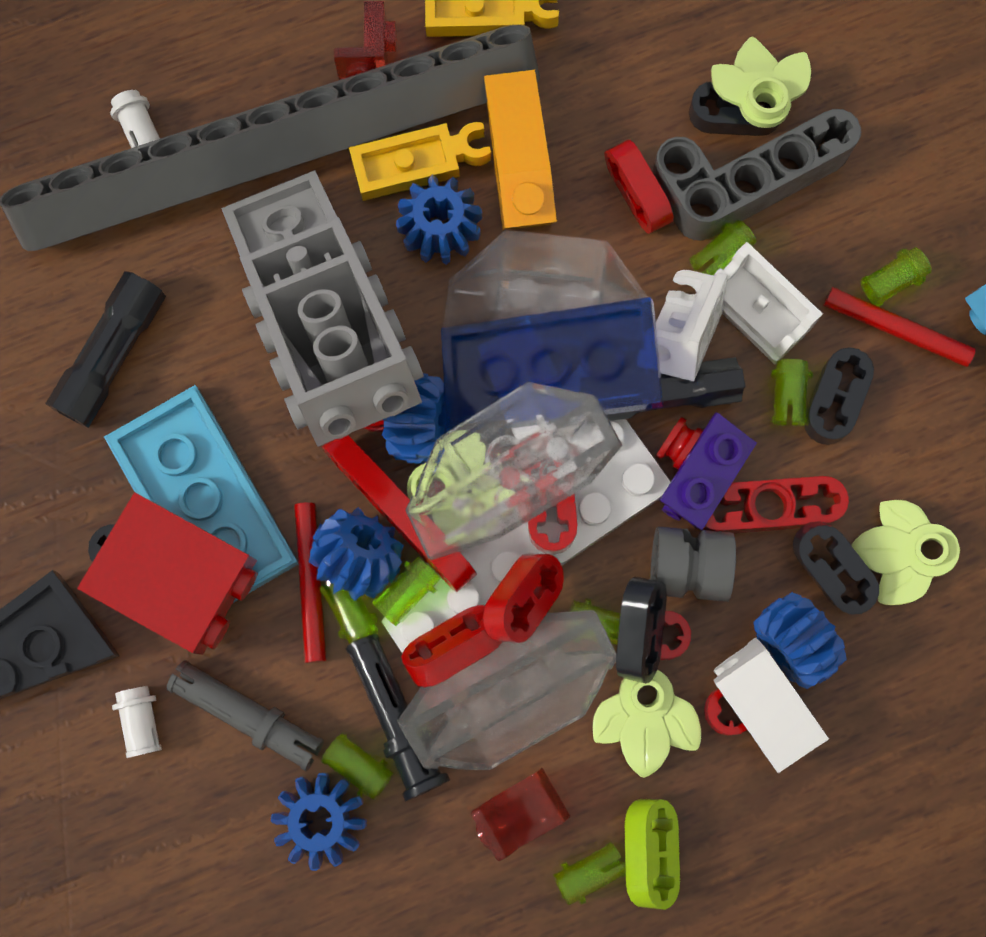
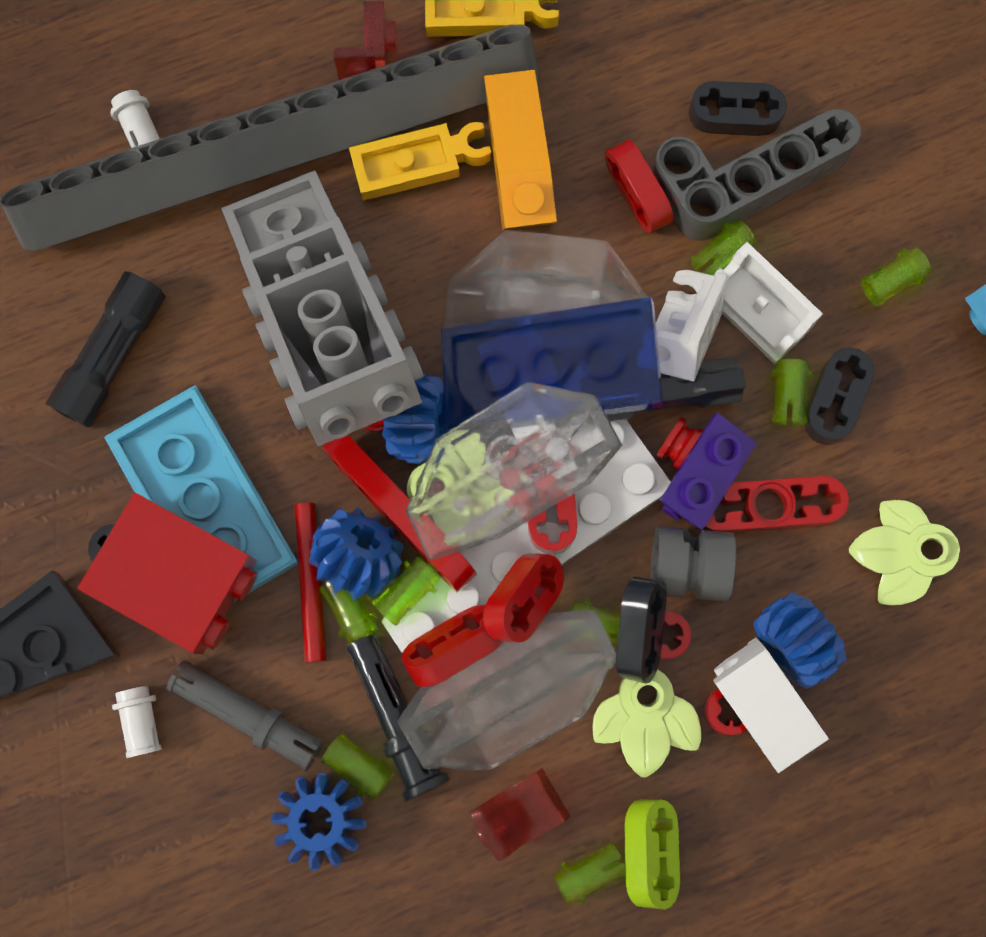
blue gear [396,174,482,265] -> none
yellowish green plate [711,37,811,128] -> none
black beam [793,521,879,615] -> none
red bar [823,287,976,367] -> none

